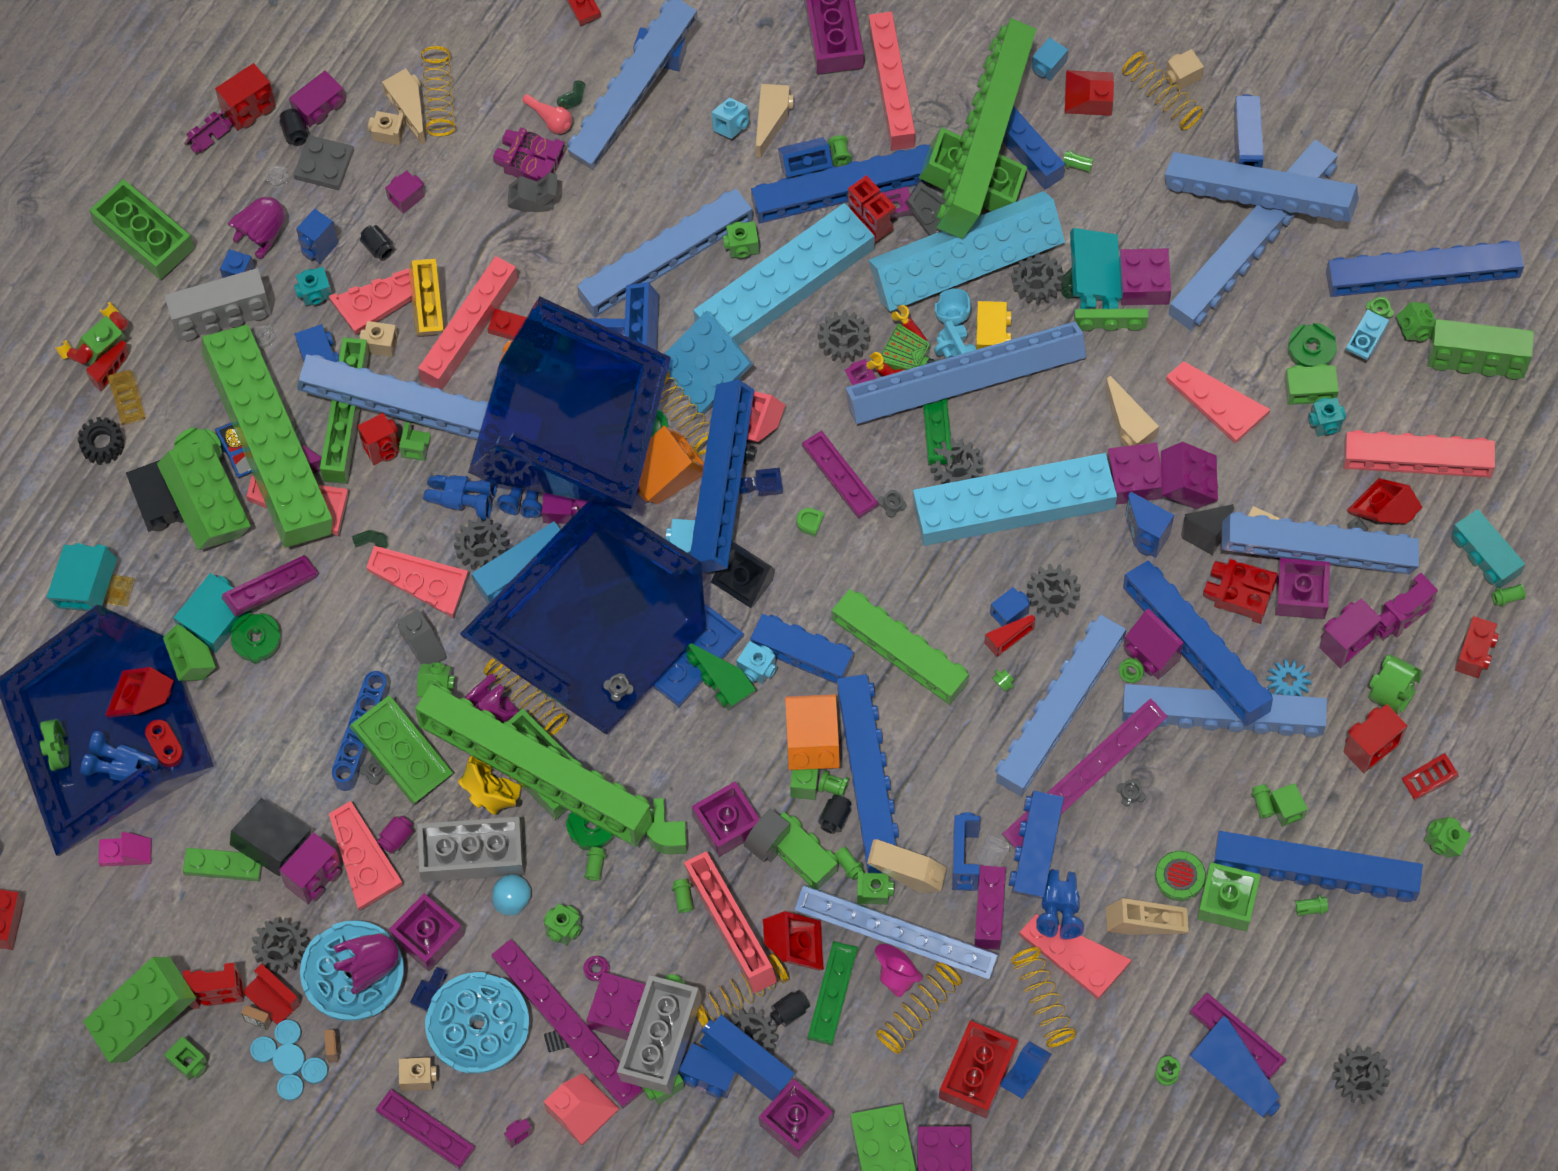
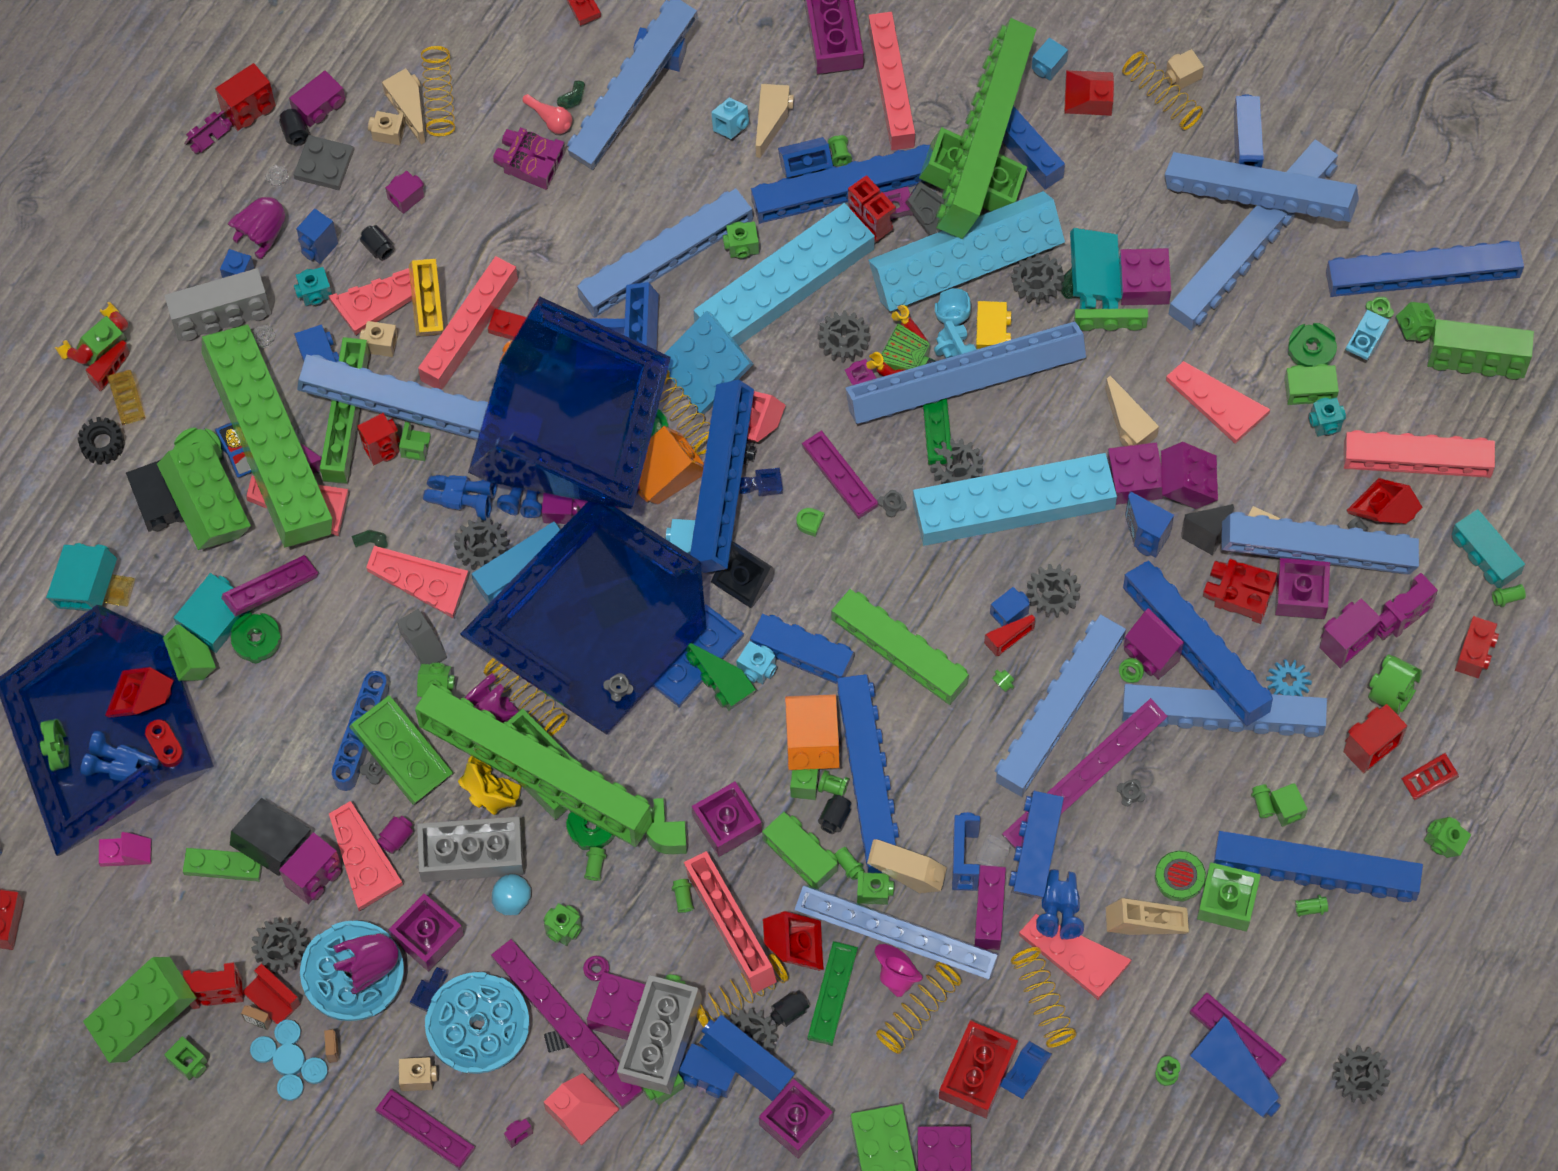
bright green brick [89,179,194,280] -> none
dark grey brick [507,172,559,212] -> none
dark grey brick [744,809,790,863] -> none
bright green pin [1063,150,1094,173] -> none

